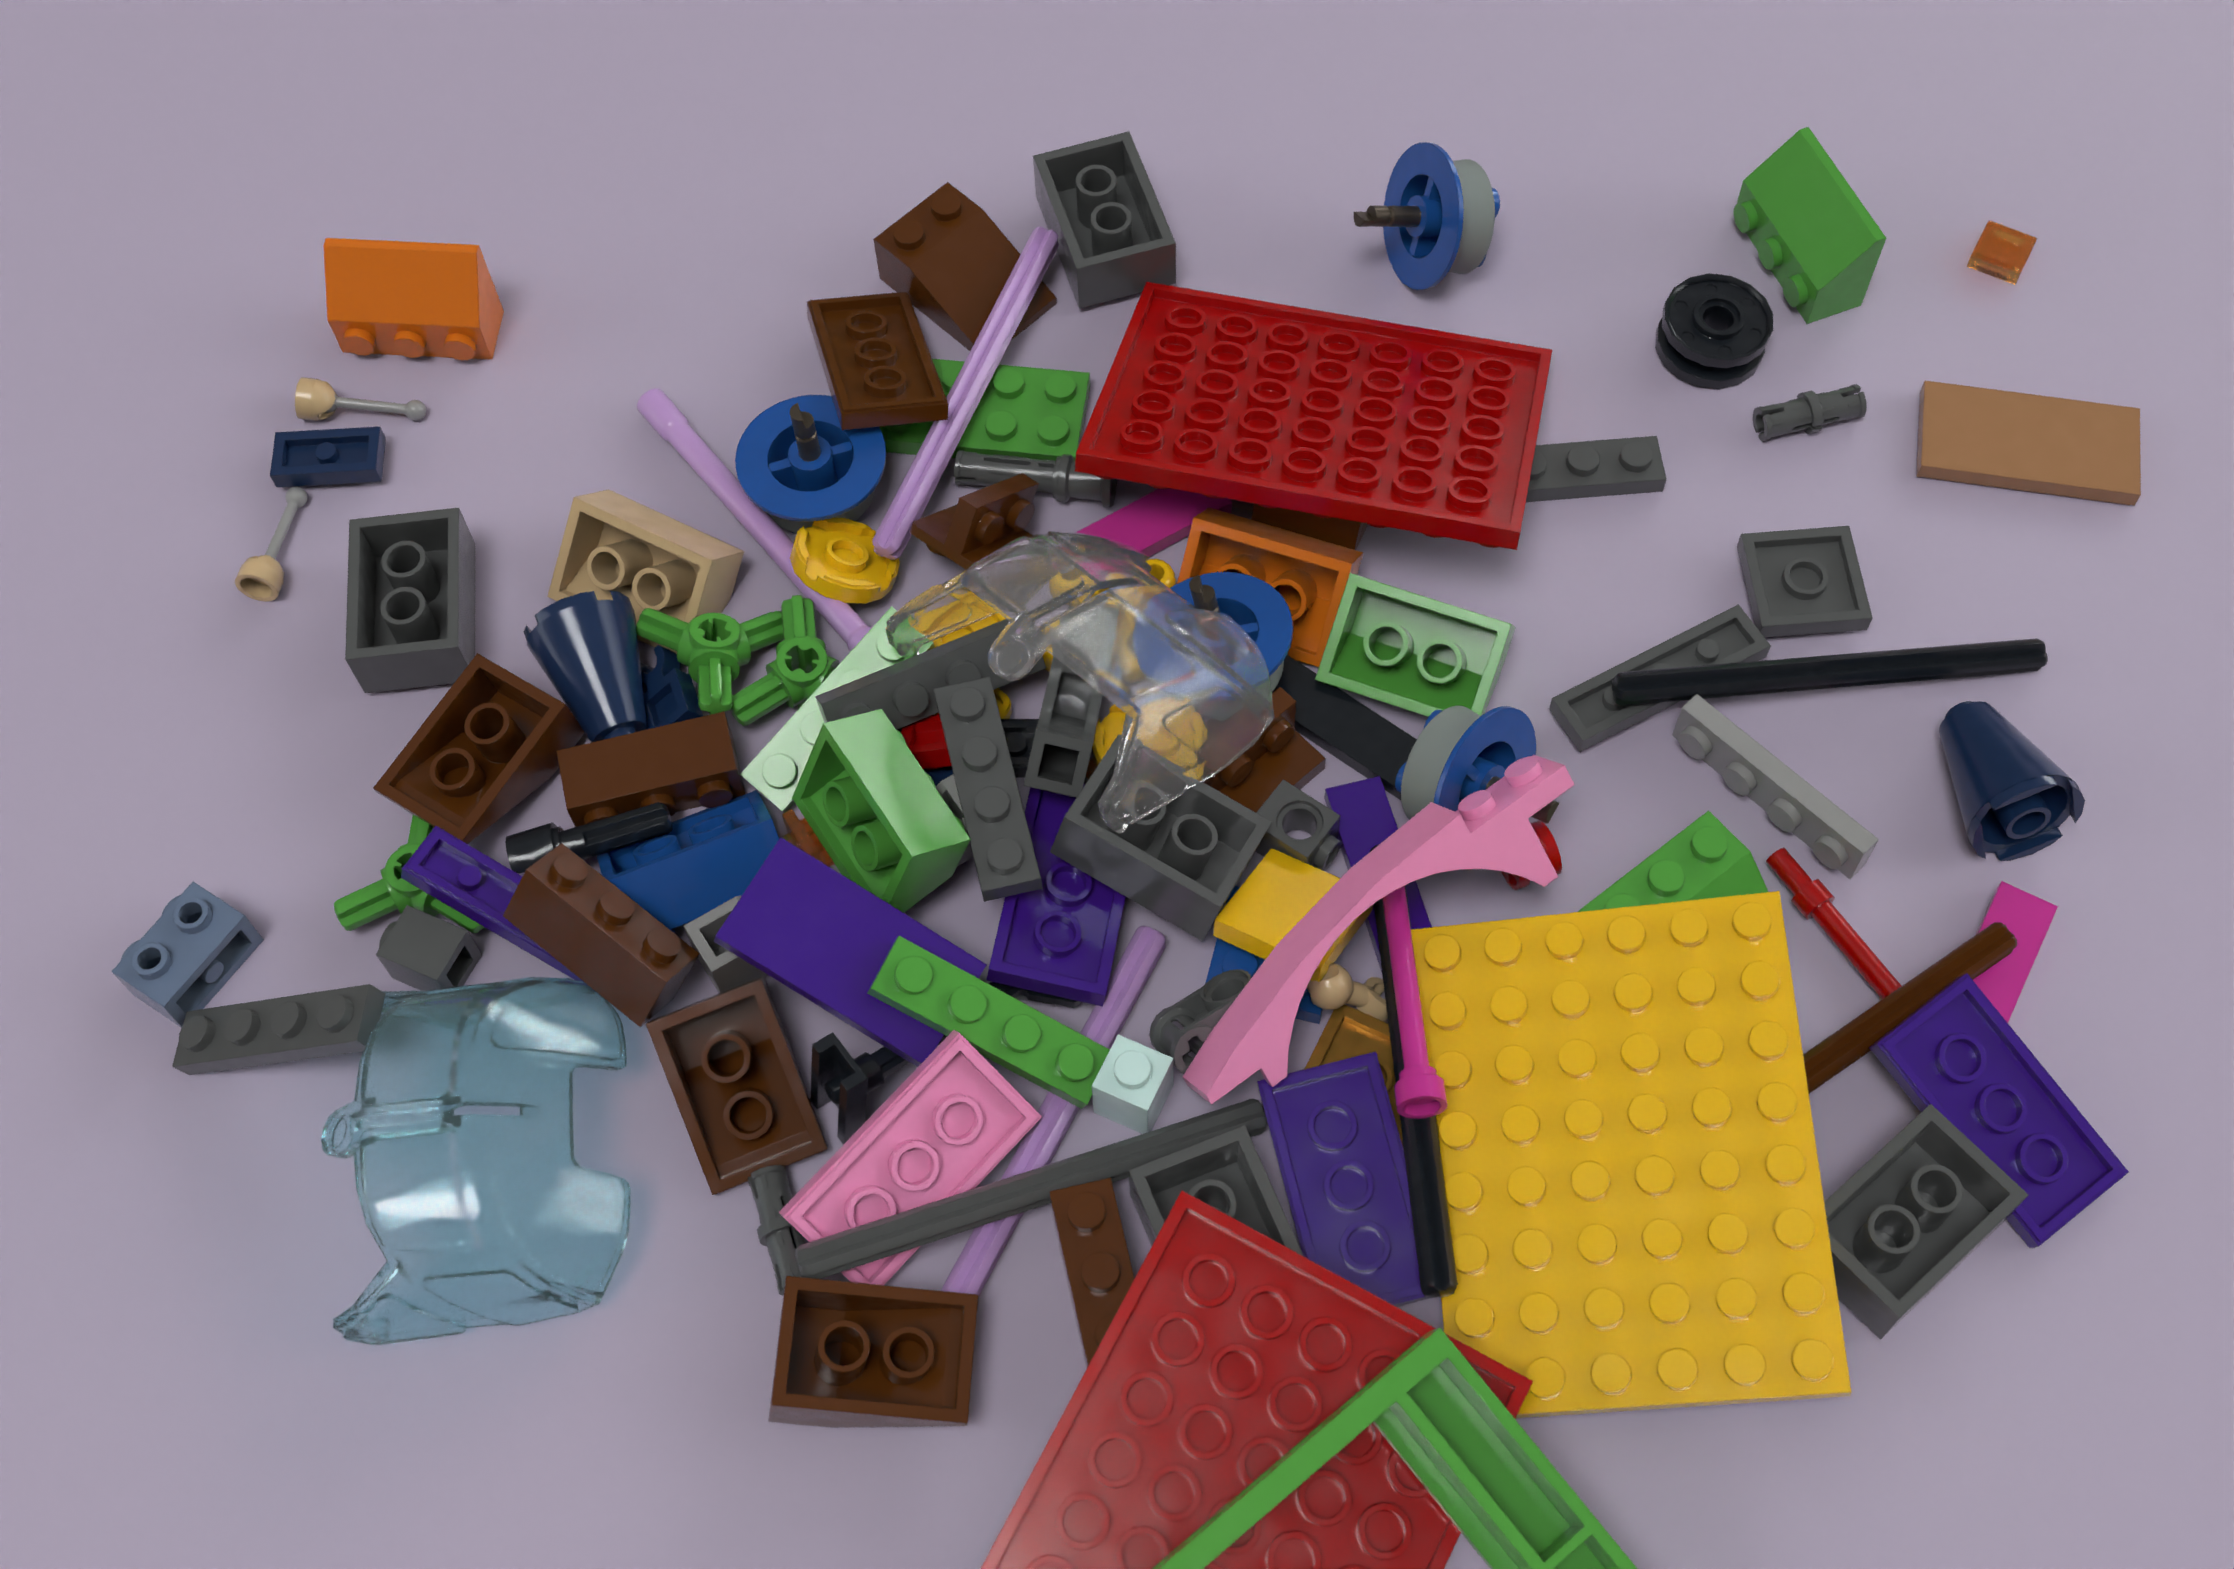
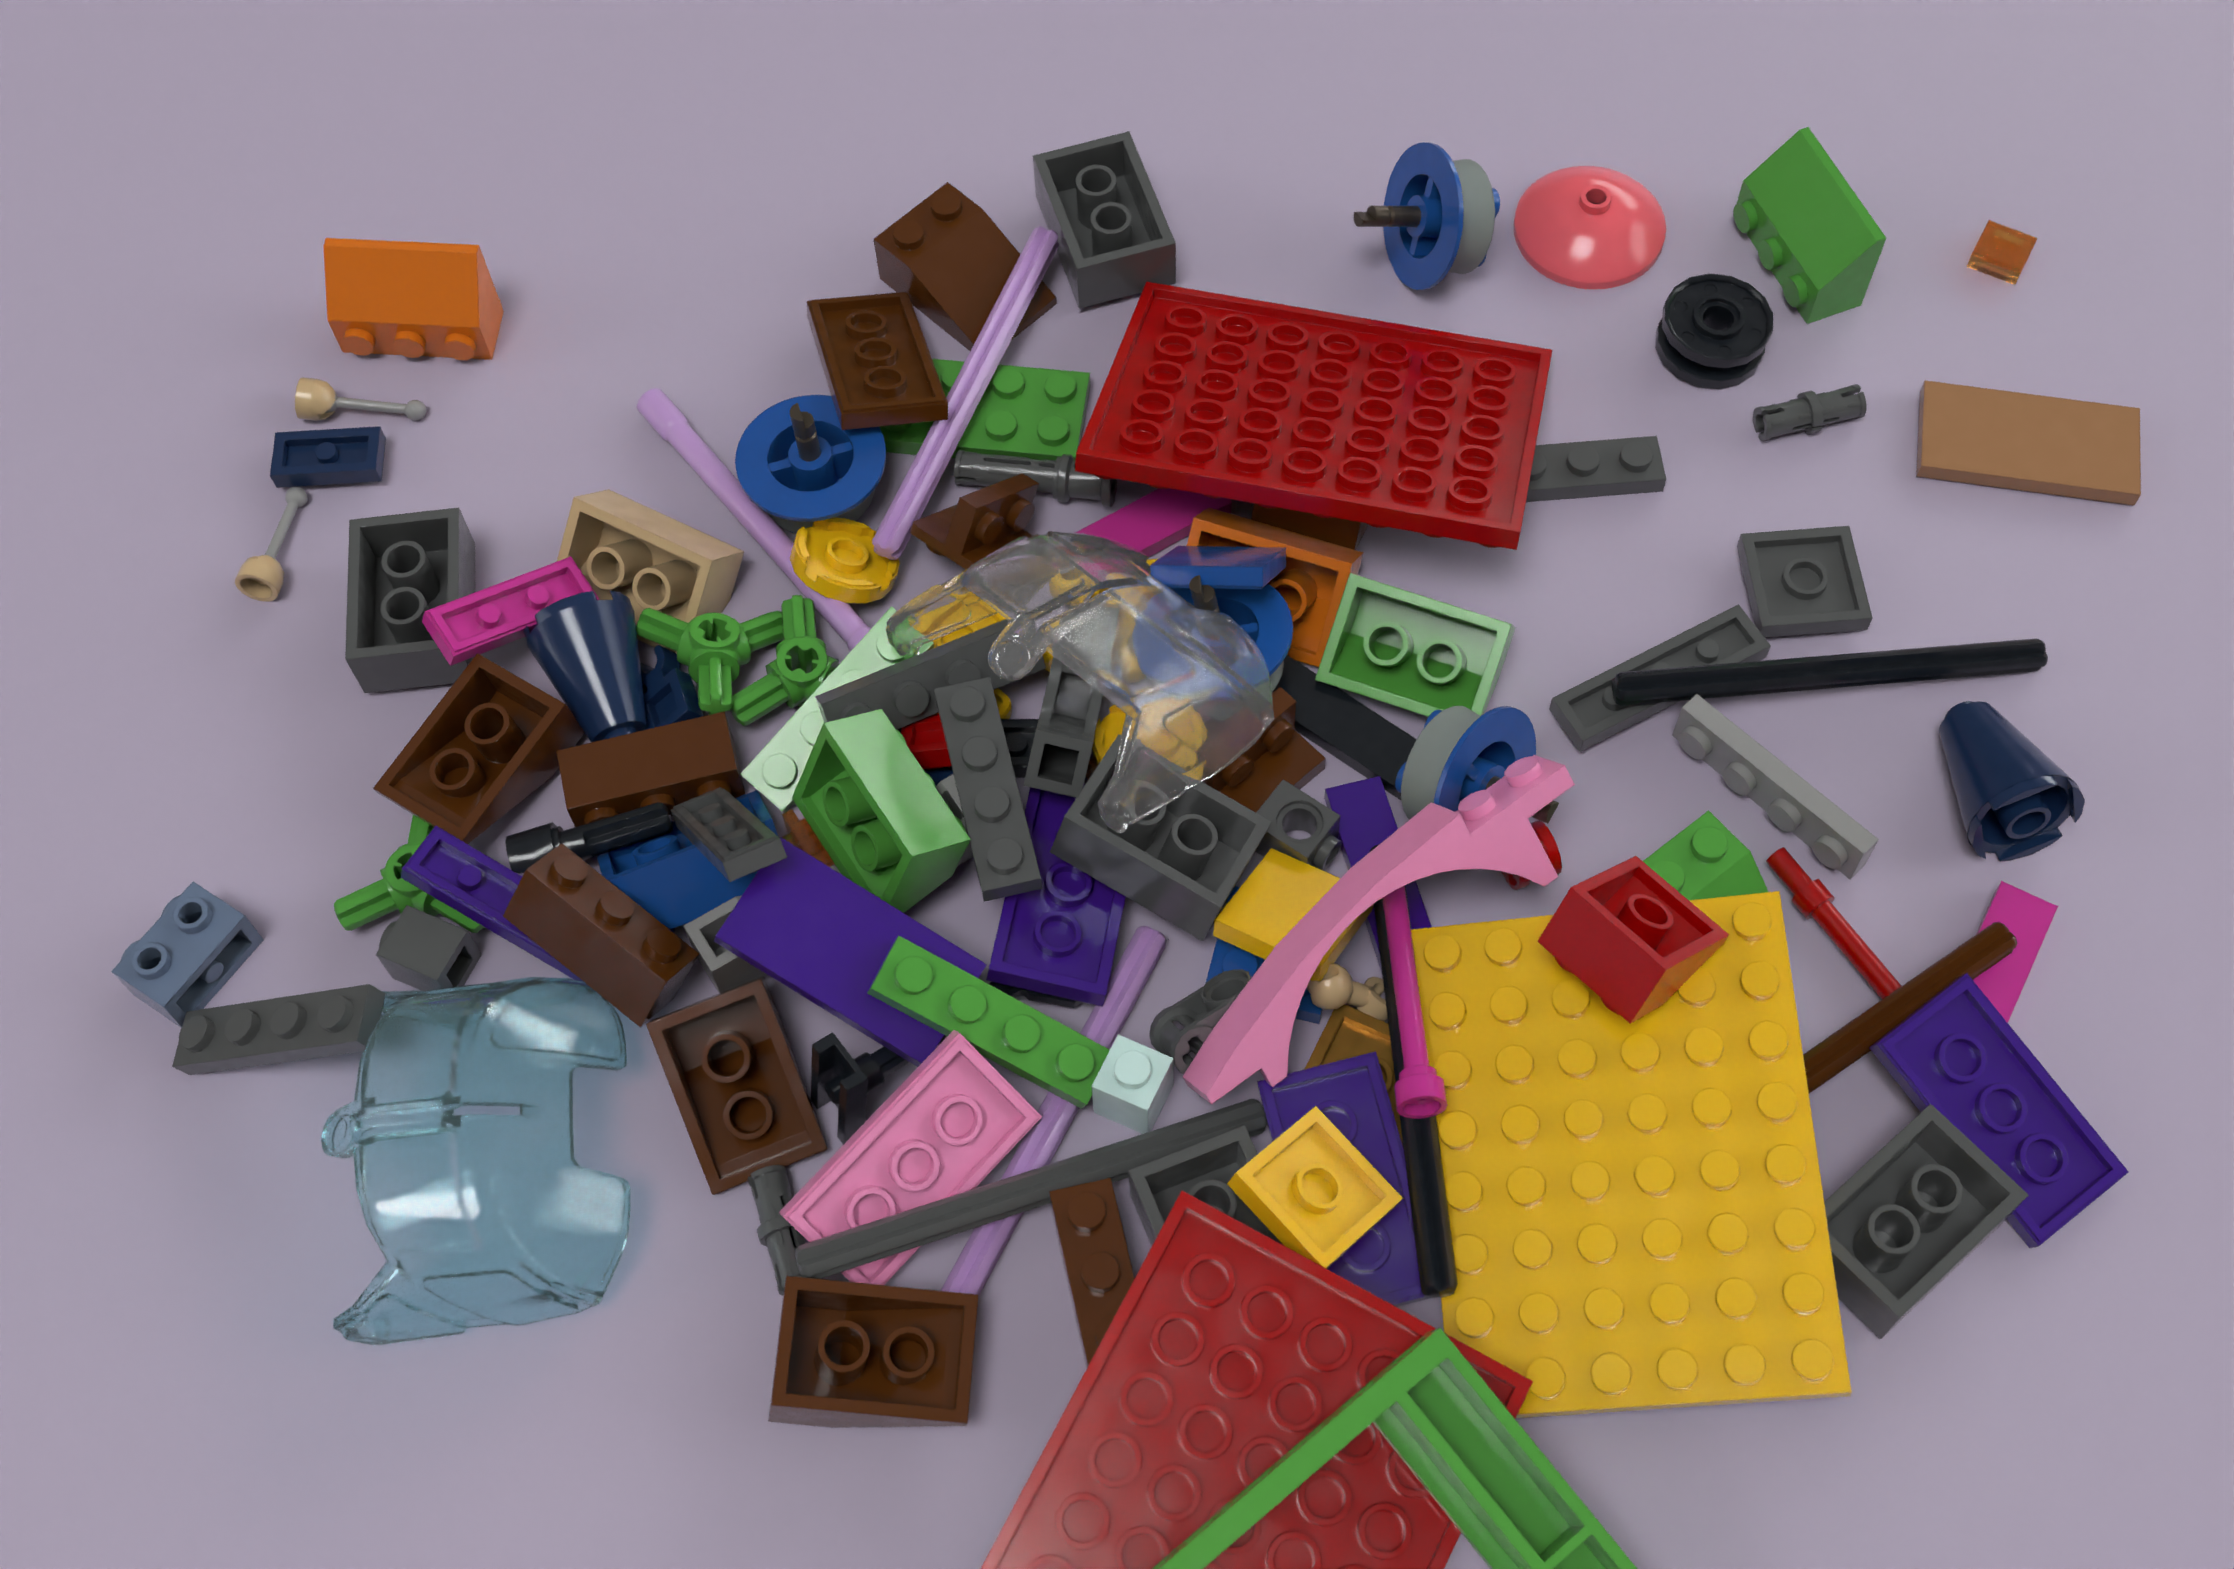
none -> dark pink tile [422,557,599,666]
none -> dark grey tile [670,787,787,882]
none -> blue tile [1150,546,1286,589]
none -> yellow tile [1227,1106,1403,1269]
none -> coral dish [1513,166,1666,290]
none -> red slope [1537,856,1729,1024]

